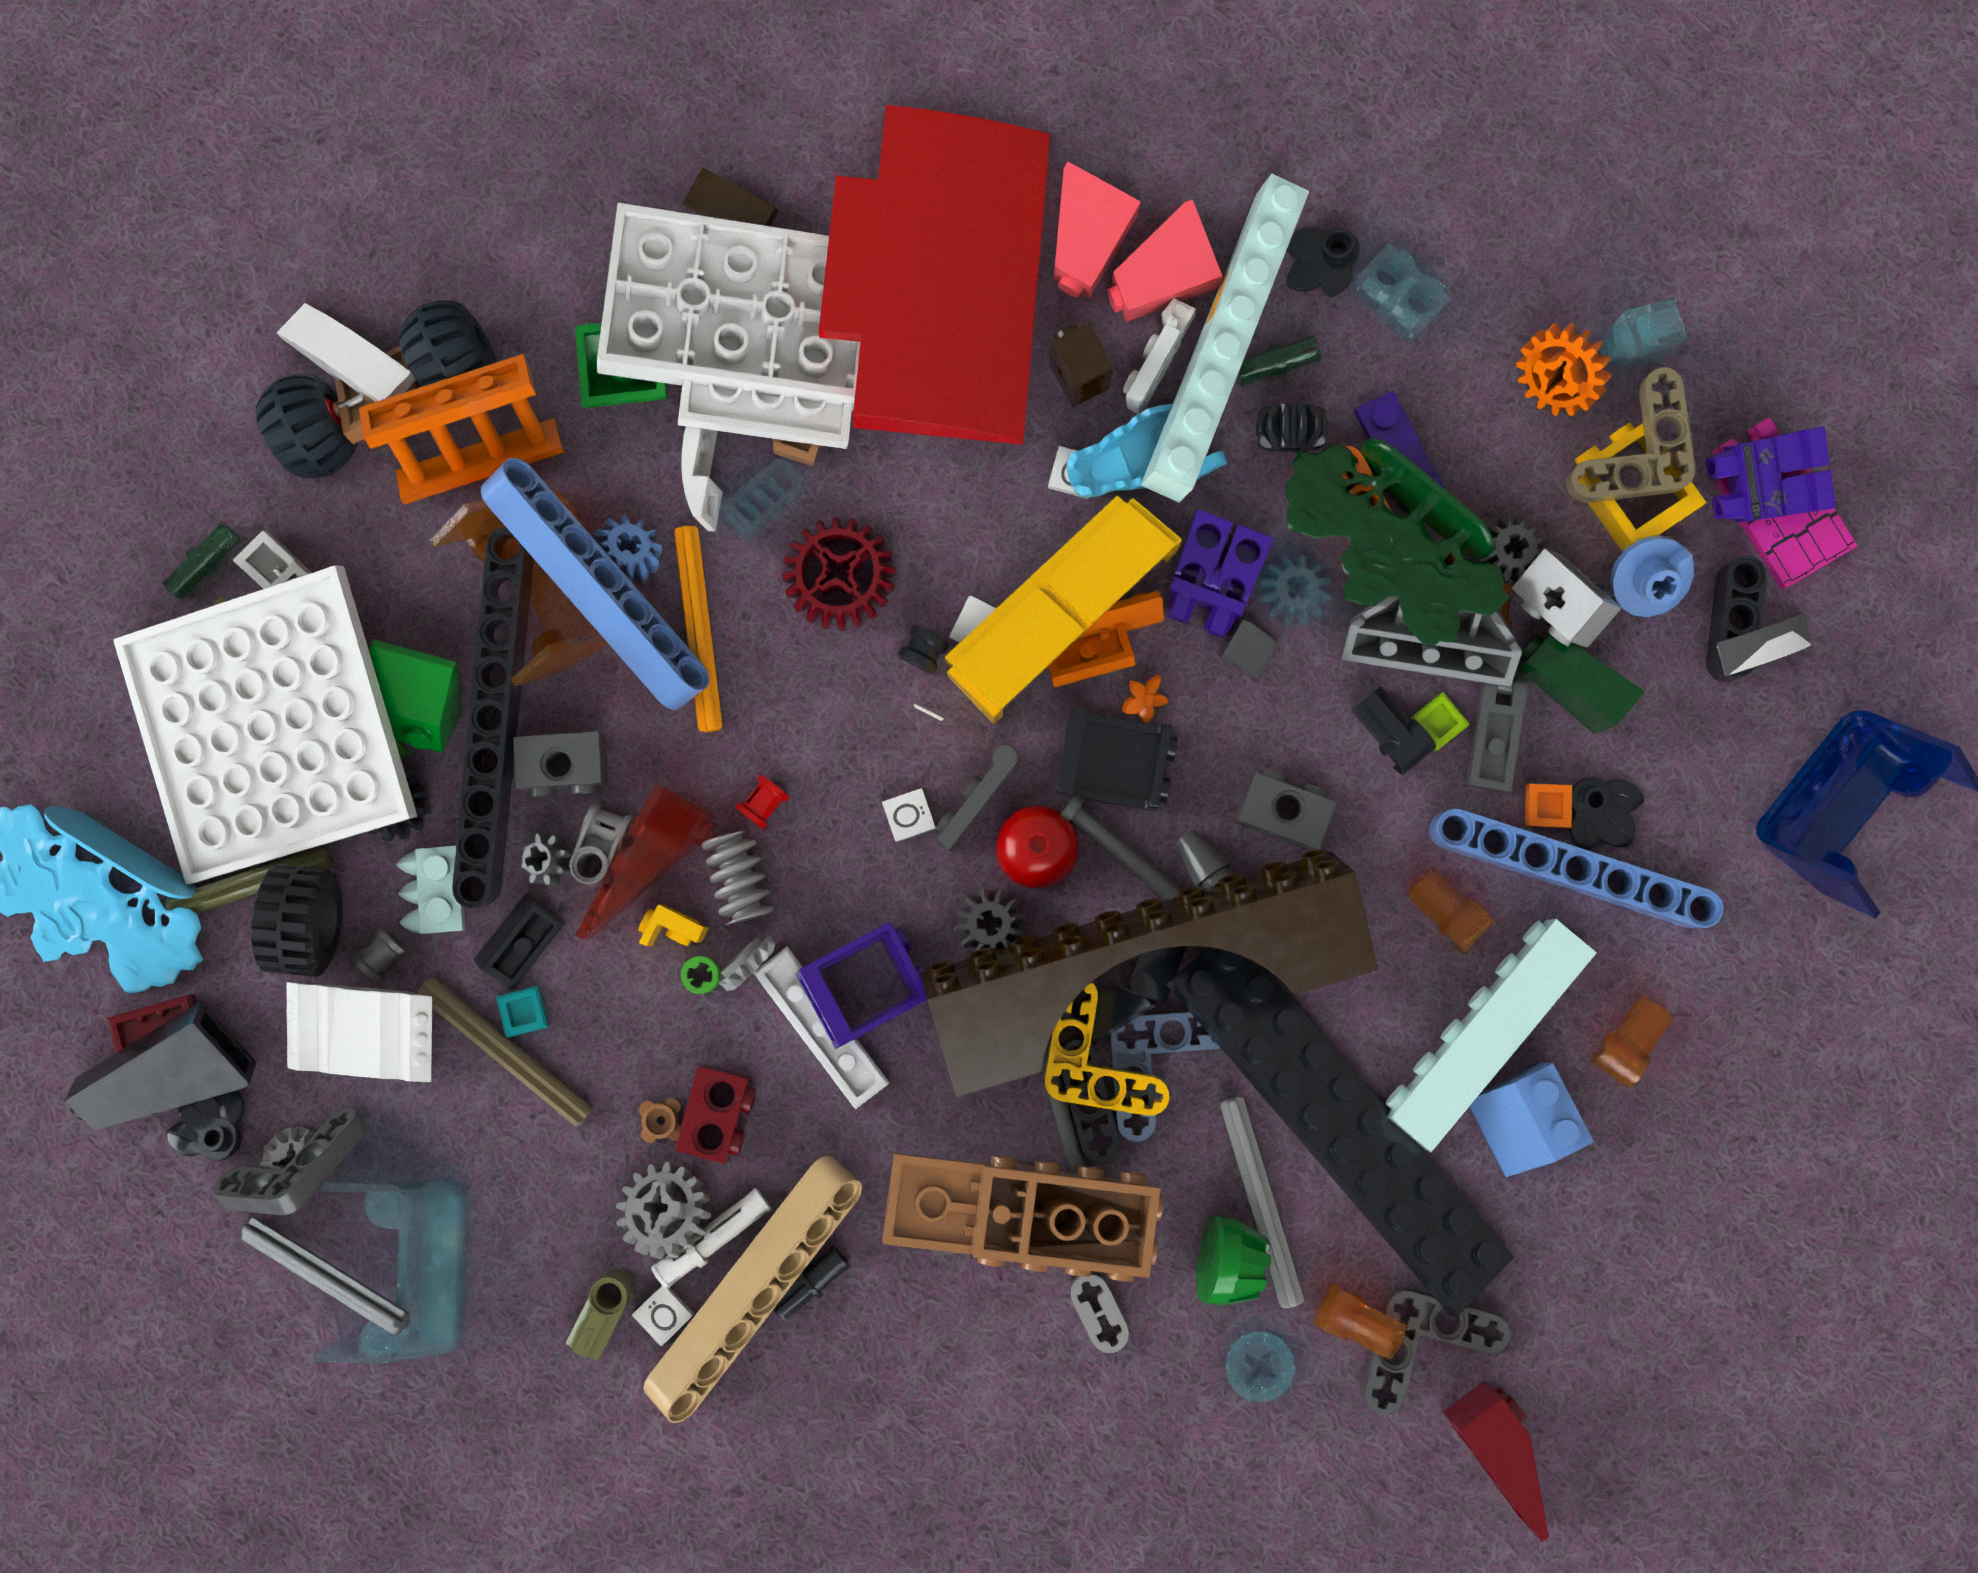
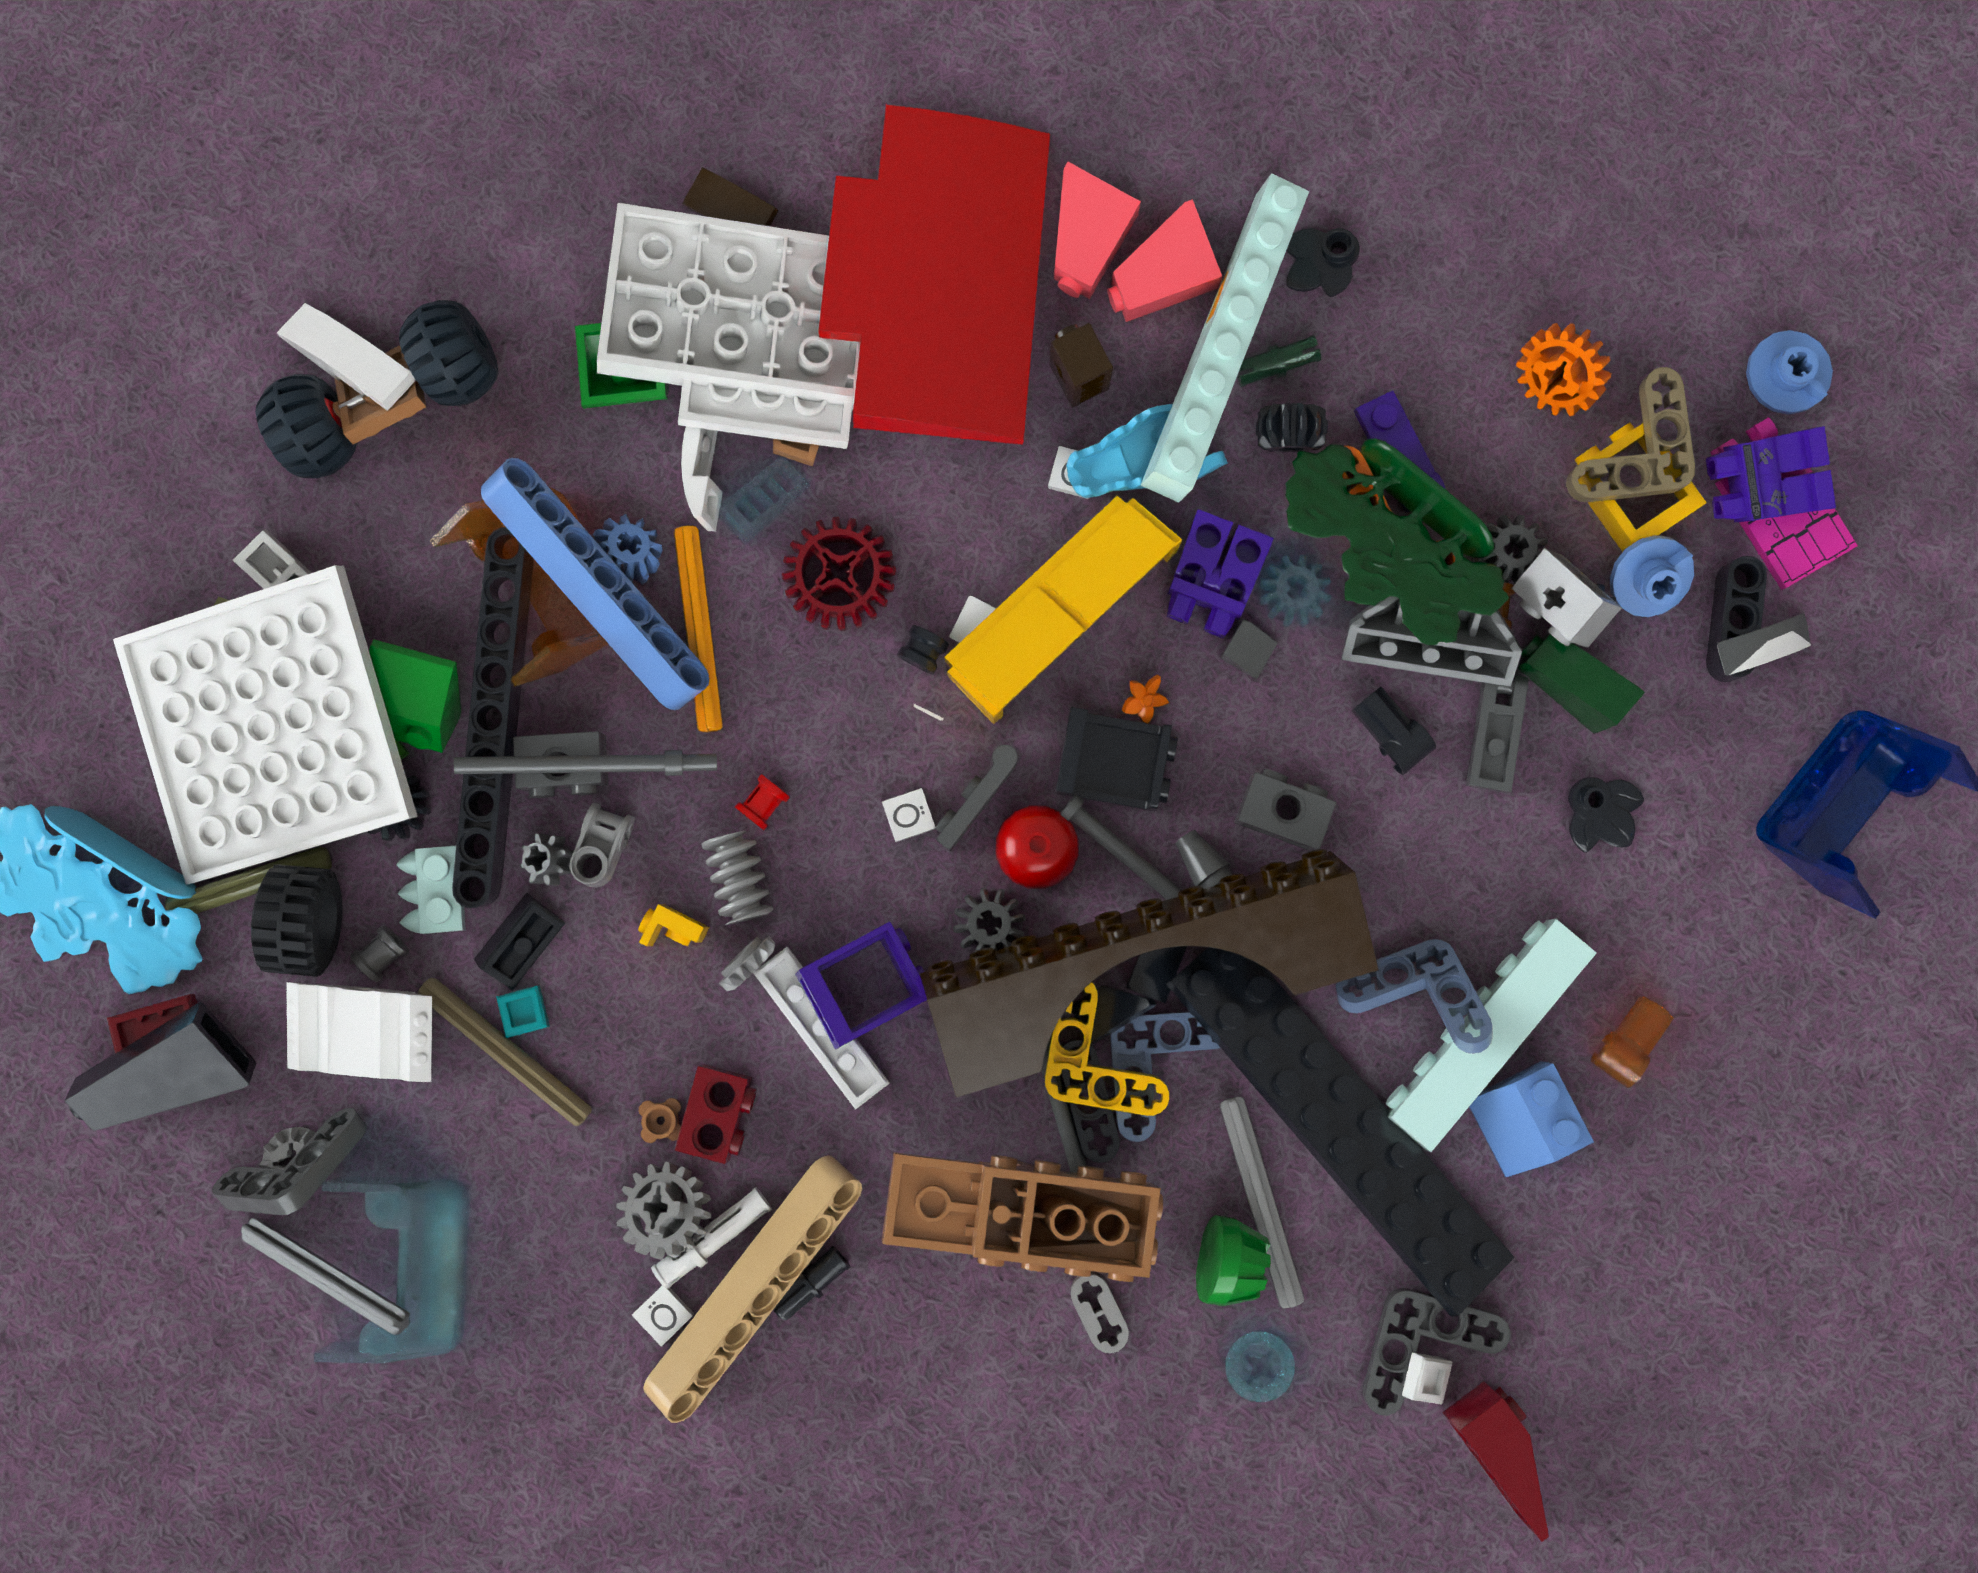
clear green pin [162,522,242,600] -> none
black plate [166,1090,244,1161] -> none
orange fence [359,354,564,505] -> none
olive piece [565,1268,636,1360] -> none
clear red wedge [576,783,714,940] -> none
bright green bush [681,956,721,994] -> none
orange bracket [1047,591,1164,688] -> none
white hinge [1123,298,1196,414] -> none
clear orange piece [1312,1283,1407,1359] -> none
clear light blue brick [1349,243,1452,346] -> none
clear orange piece [1405,868,1495,955] -> none
lime tile [1409,692,1470,752] -> none
medium blue beam [1429,809,1724,929] -> none
orange plate [1525,784,1572,829] -> none
clear light blue brick [1600,297,1687,374] -> none
none -> dark grey bar [454,750,717,776]
none -> sand blue beam [1336,939,1493,1054]
none -> white tile [1402,1353,1452,1404]
none -> medium blue piece [1746,330,1833,415]

